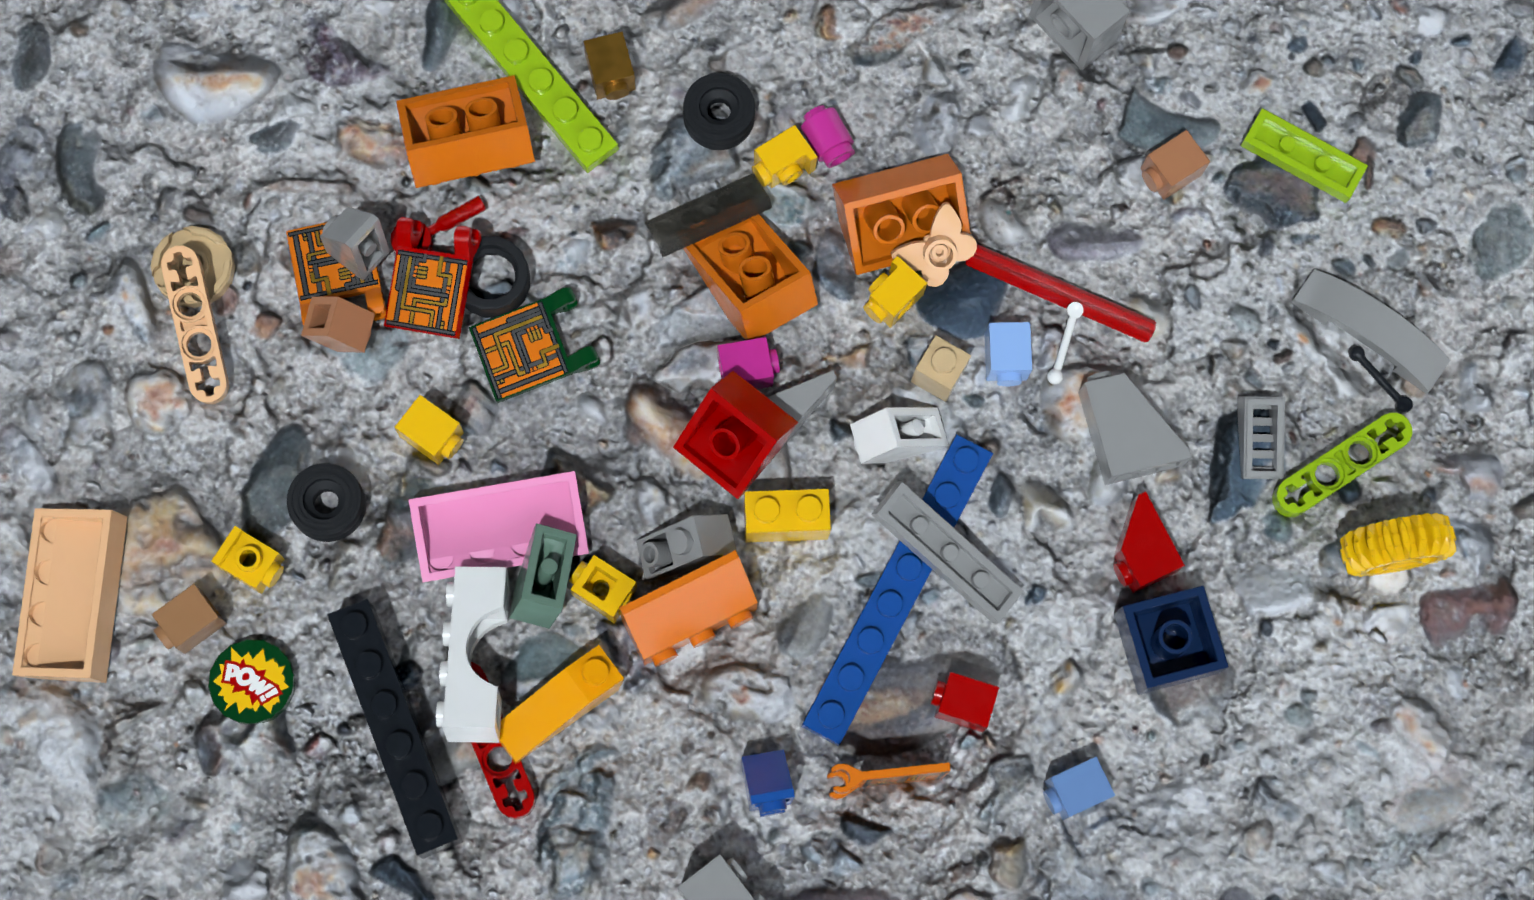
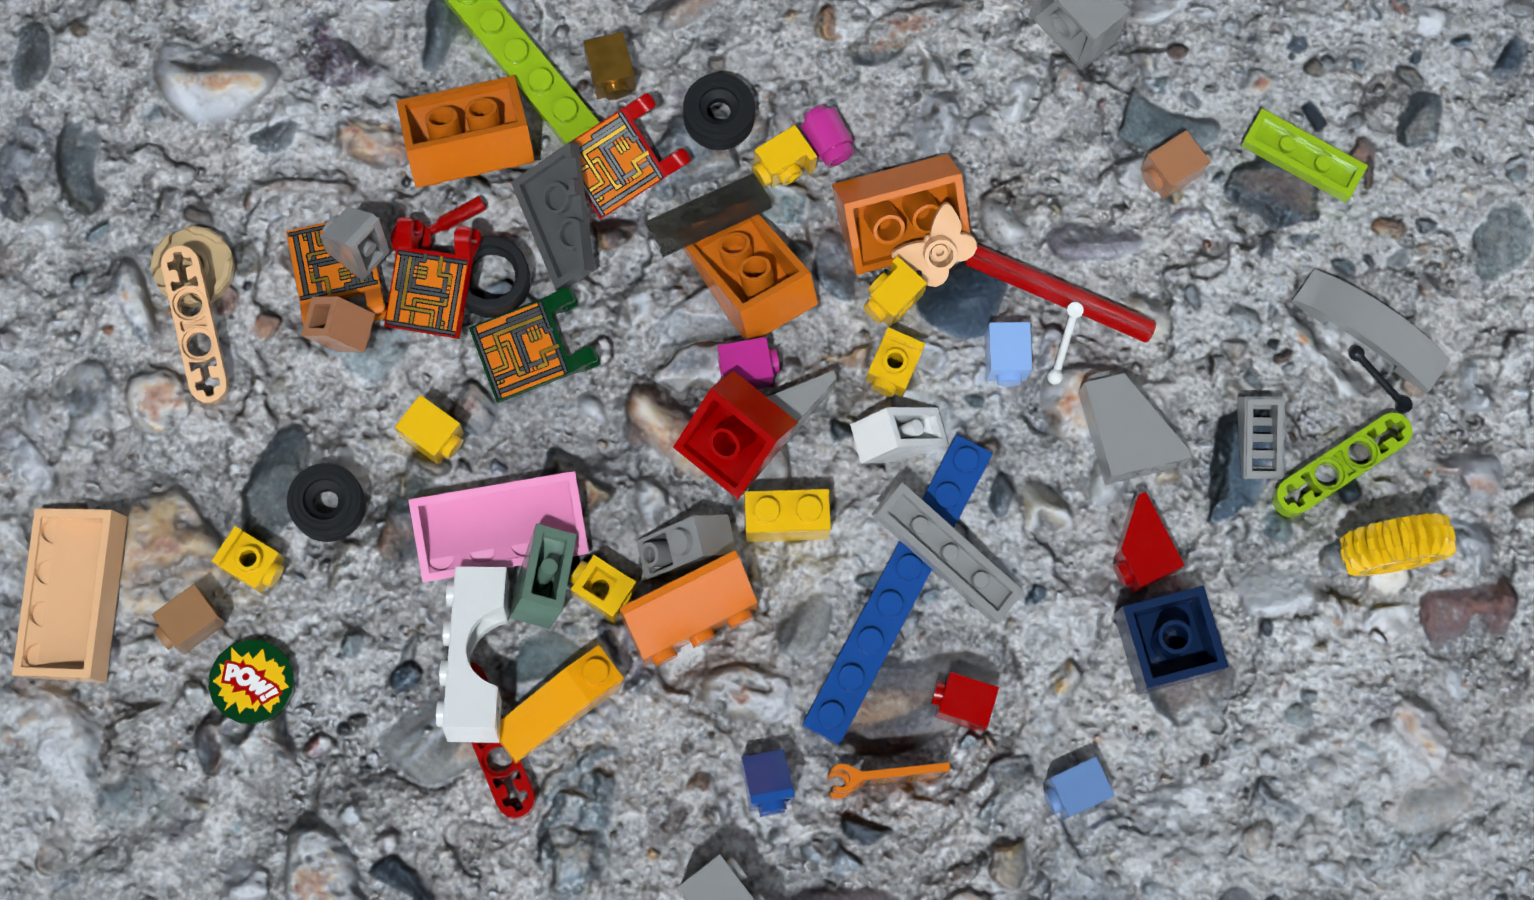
black brick [327,599,463,859] -> none
tan brick [911,335,971,402] -> none
none -> dark grey wing [511,142,595,290]
none -> flag [556,93,690,220]
none -> yellow brick [865,327,926,397]

